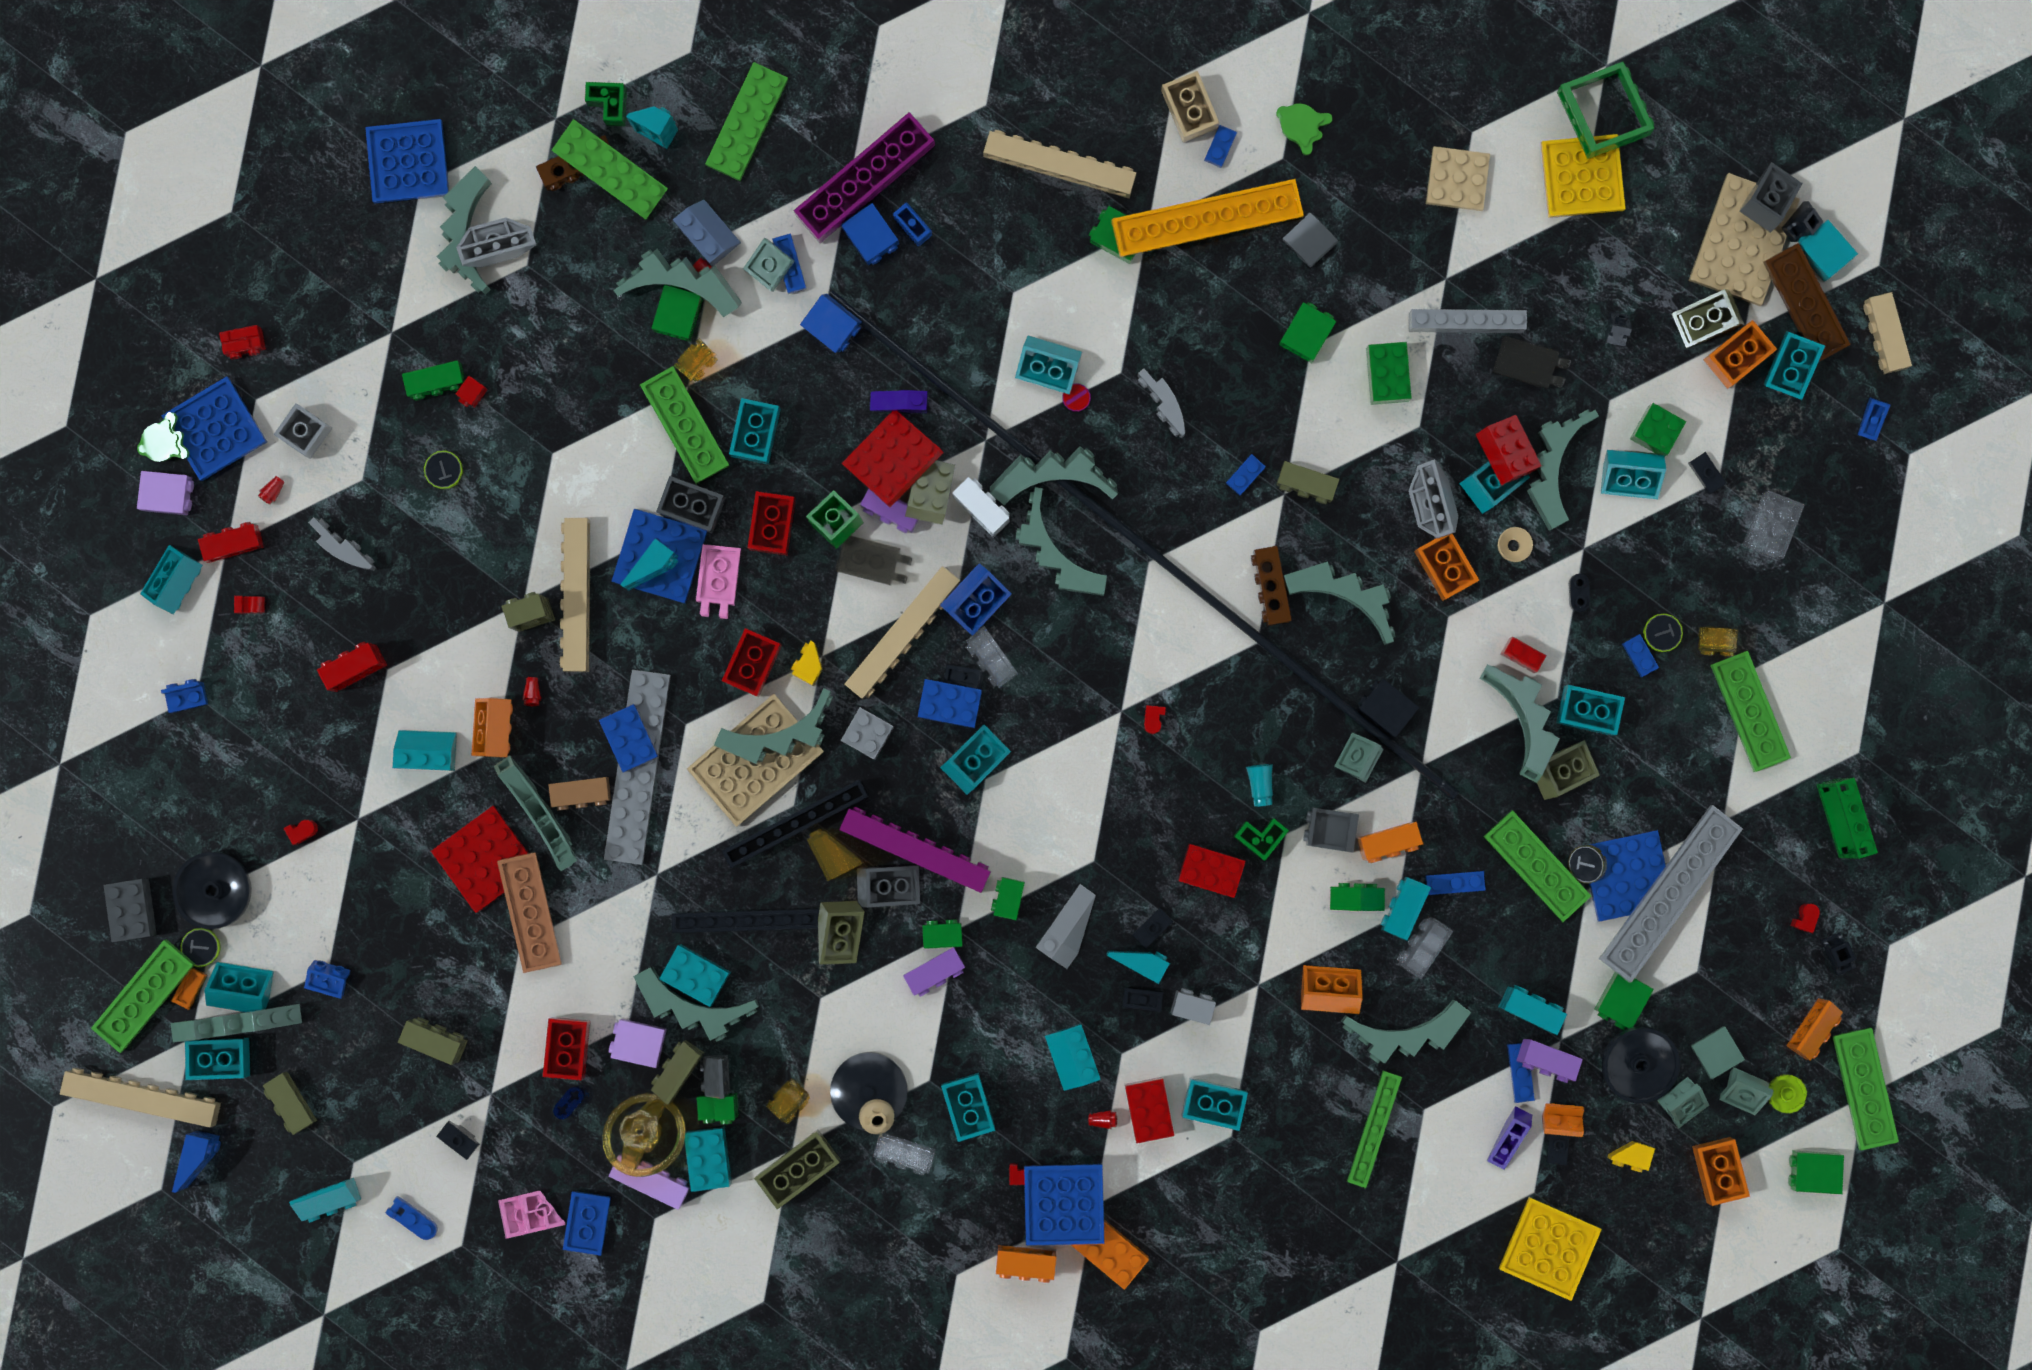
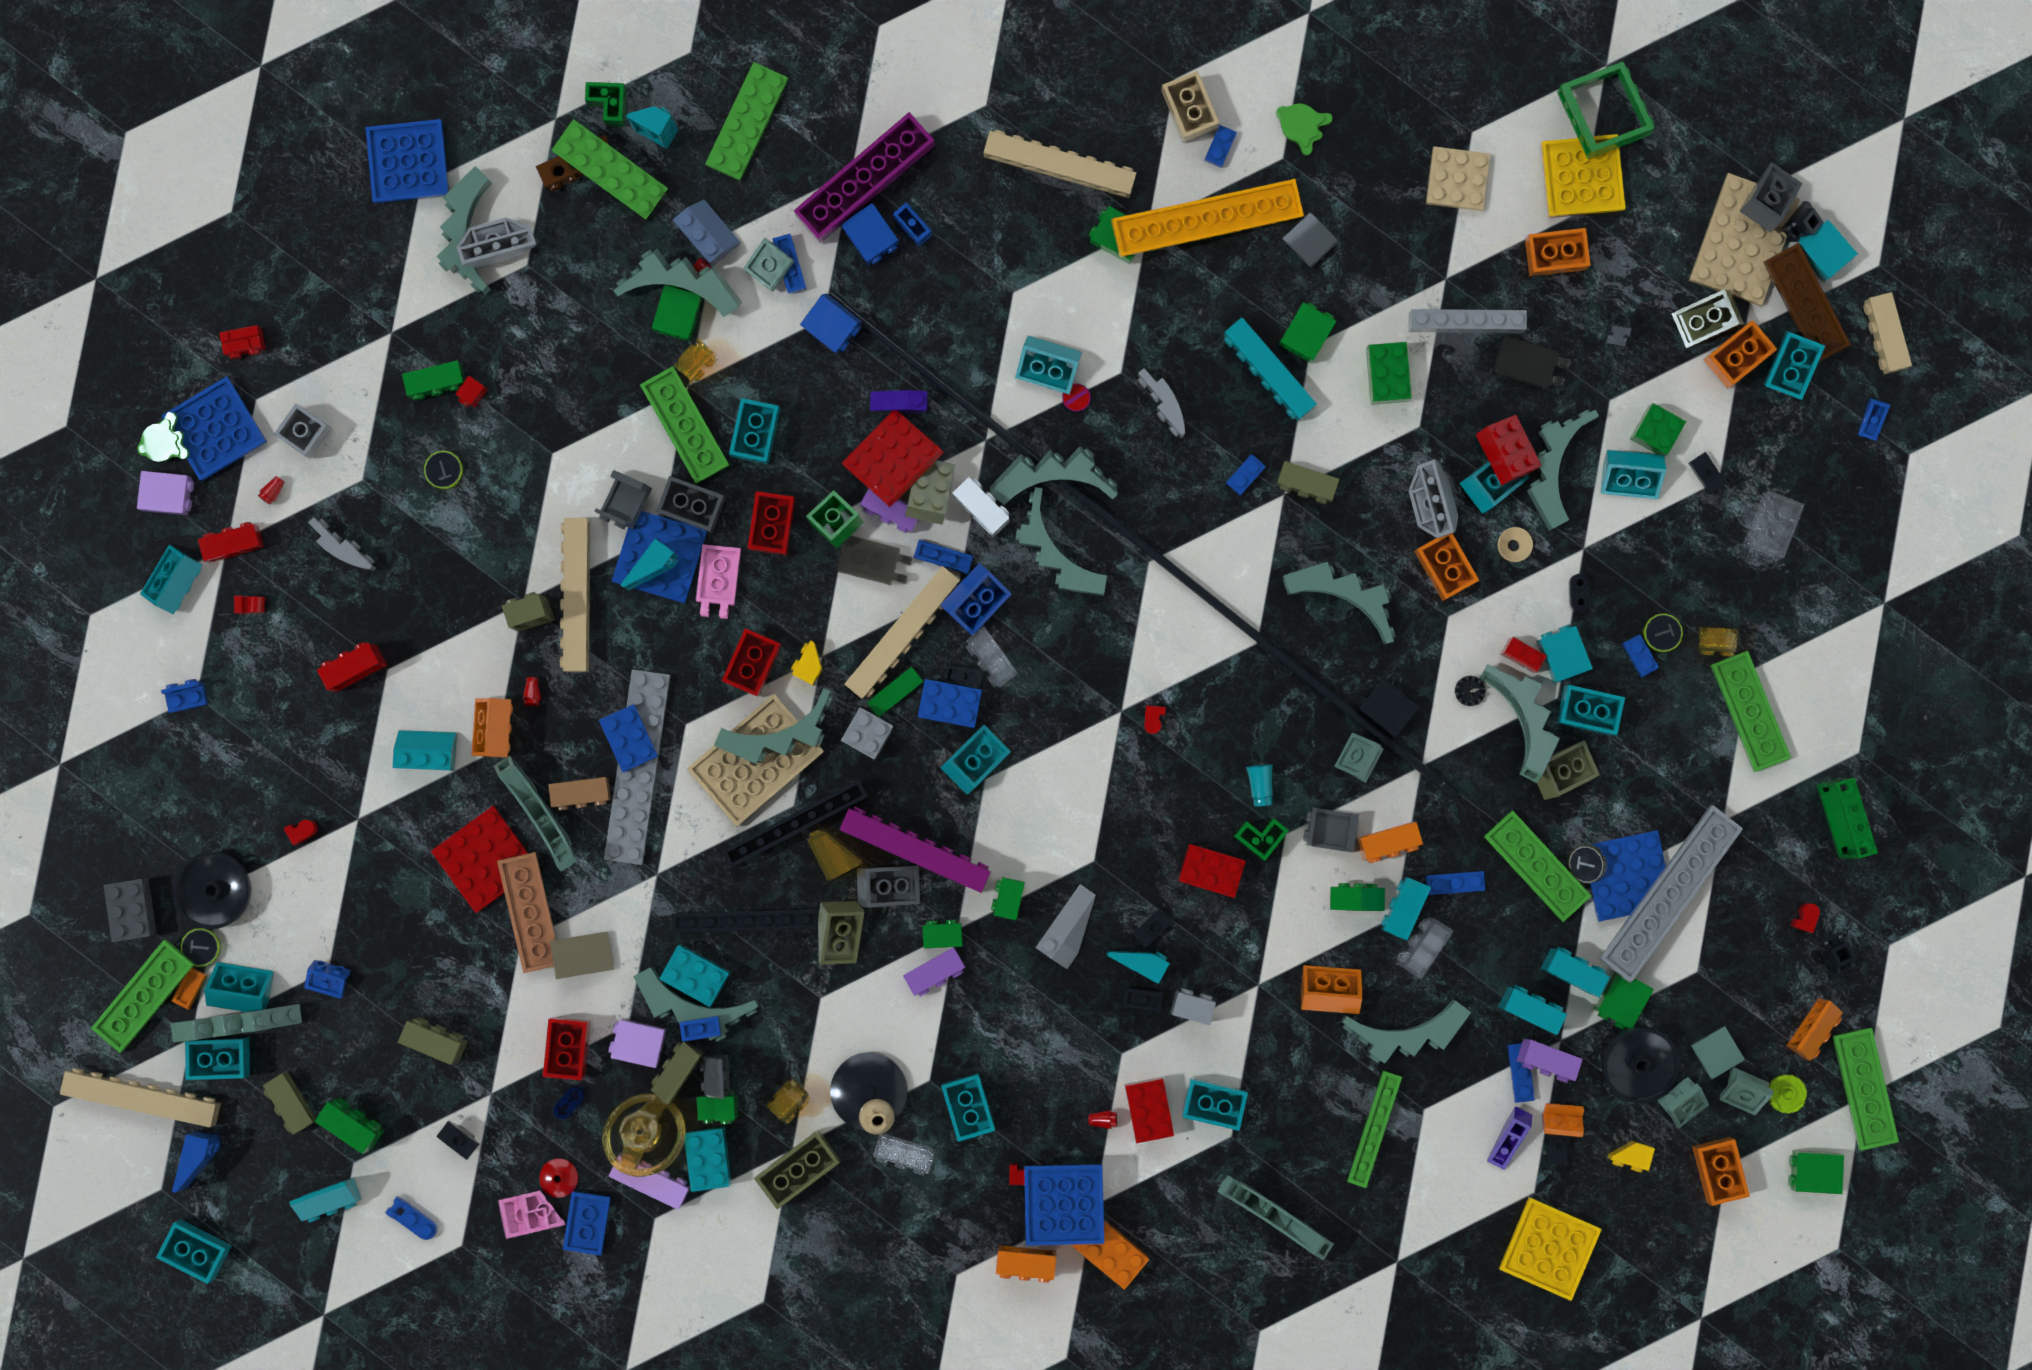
teal slope [1045,1023,1101,1091] -> none
reddish brown brick [1251,546,1292,626] -> none
none -> teal brick [156,1219,232,1284]
none -> green brick [314,1098,385,1154]
none -> red dish [539,1158,578,1198]
none -> dark tan tile [550,931,614,979]
none -> dark grey panel [594,470,652,530]
none -> blue plate [679,1016,721,1042]
none -> green tile [867,667,923,717]
none -> blue tile [913,539,974,575]
none -> sand green arch [1217,1175,1334,1260]
none -> teal brick [1223,318,1317,421]
none -> black gear [1455,676,1486,706]
none -> orange brick [1525,228,1590,277]
none -> teal brick [1537,624,1593,684]
none -> teal brick [1540,947,1610,998]

